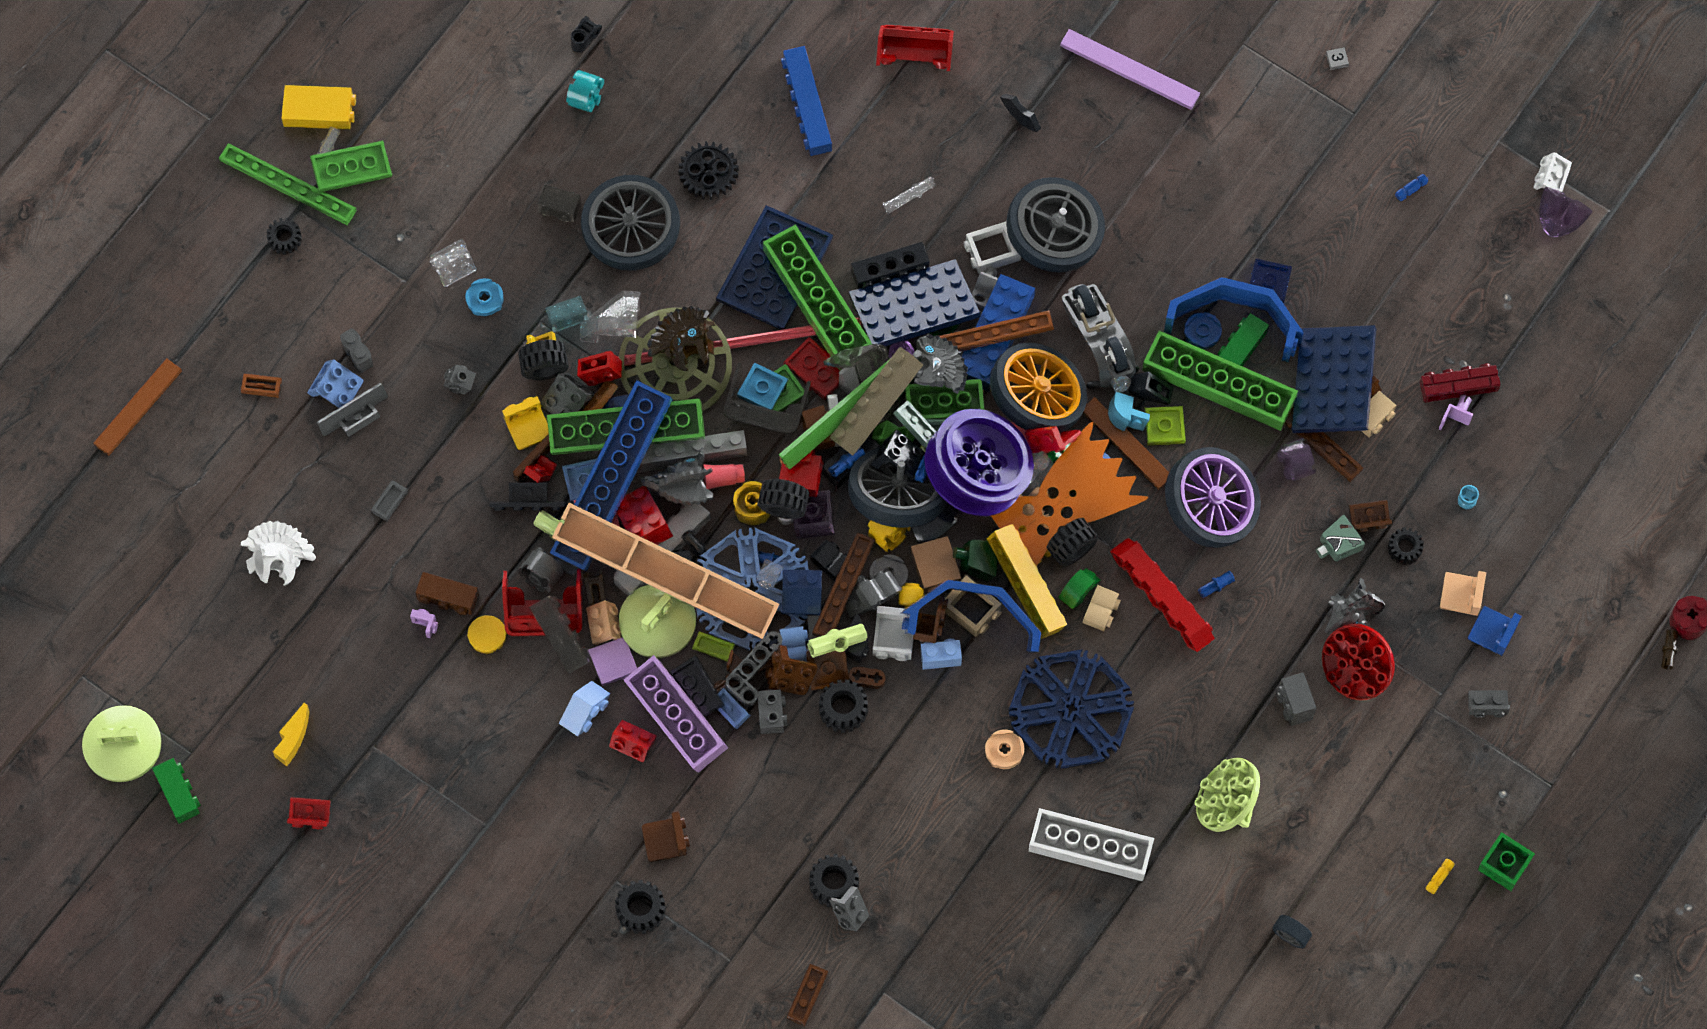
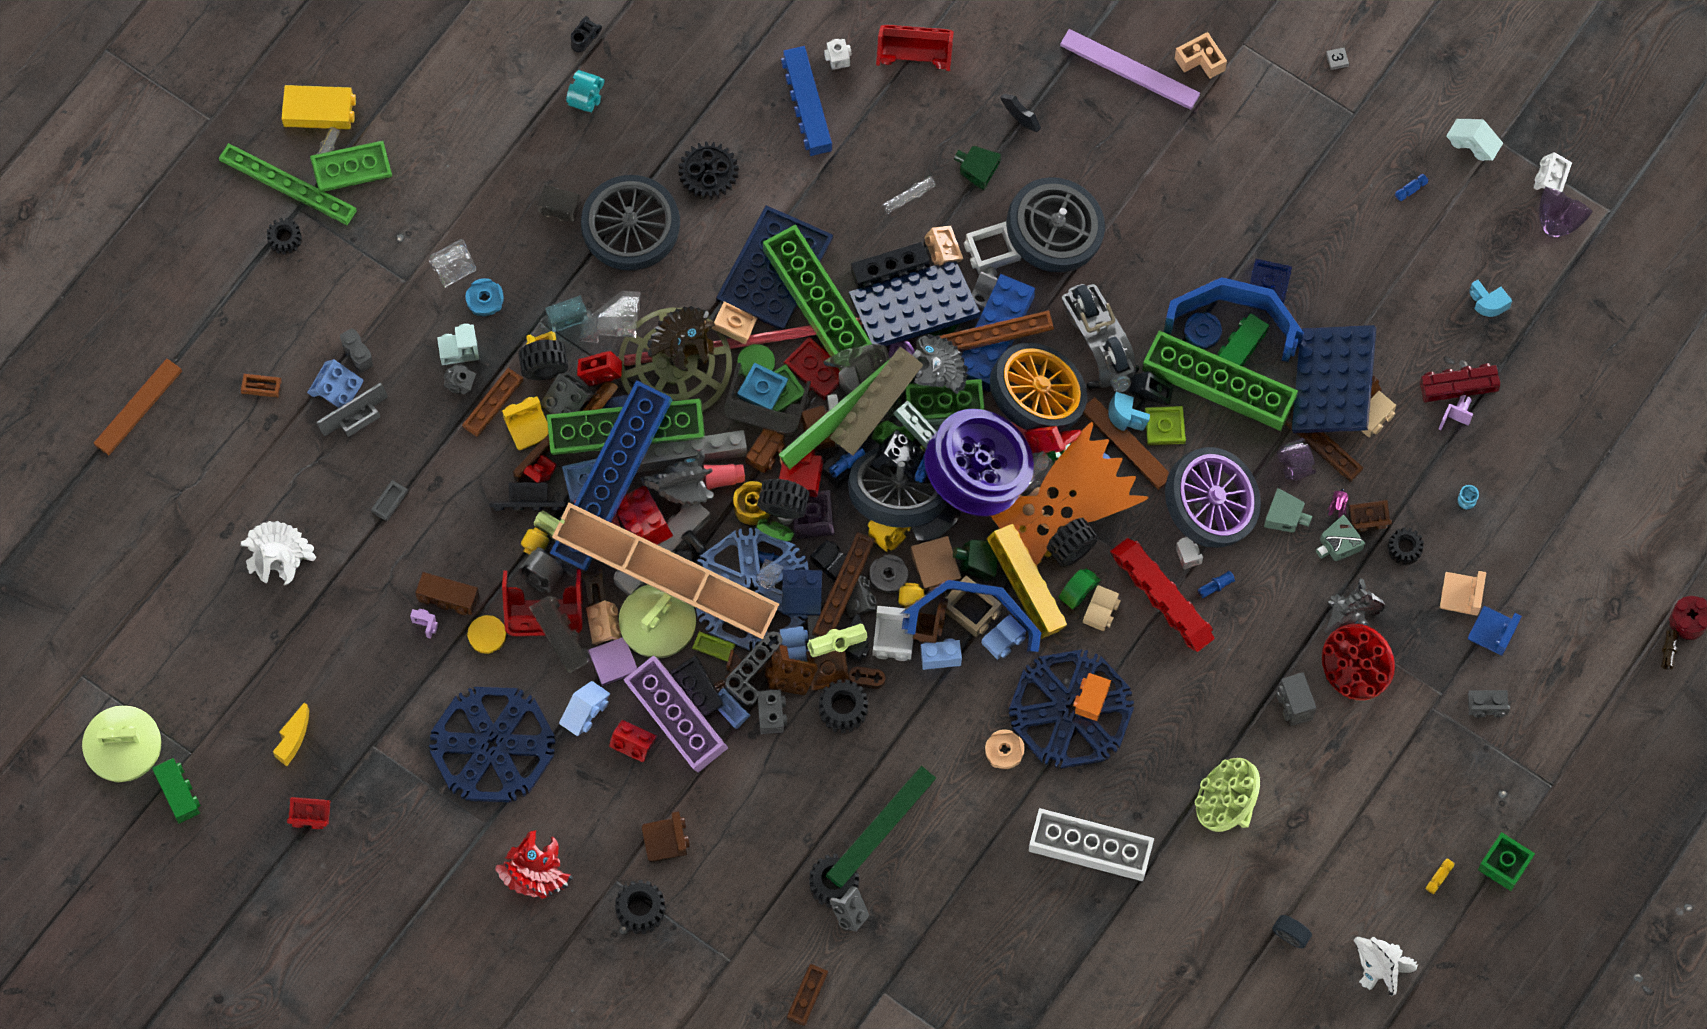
dark grey brick [856,570,902,611] -> none
none -> dark blue plate [429,687,555,802]
none -> light aqua brick [437,324,479,365]
none -> dark orange tile [462,368,524,437]
none -> red piece [495,830,573,899]
none -> yellow head [521,527,549,555]
none -> light nougat tile [711,302,758,345]
none -> bright green tile [737,344,775,378]
none -> dark orange brick [745,427,786,473]
none -> bright green tile [756,518,794,541]
none -> white brick [824,39,852,70]
none -> dark green tile [826,766,936,888]
none -> light nougat bracket [924,226,963,266]
none -> dark green torso [954,146,1001,190]
none -> light blue brick [981,615,1026,660]
none -> orange brick [1073,673,1111,721]
none -> light nougat brick [1175,32,1227,79]
none -> white brick [1176,537,1203,569]
none -> sand green torso [1264,488,1312,532]
none -> flat silver piece [1327,489,1349,518]
none -> white piece [1354,937,1418,996]
none -> light aqua brick [1447,119,1503,161]
none -> medium azure brick [1469,280,1512,317]

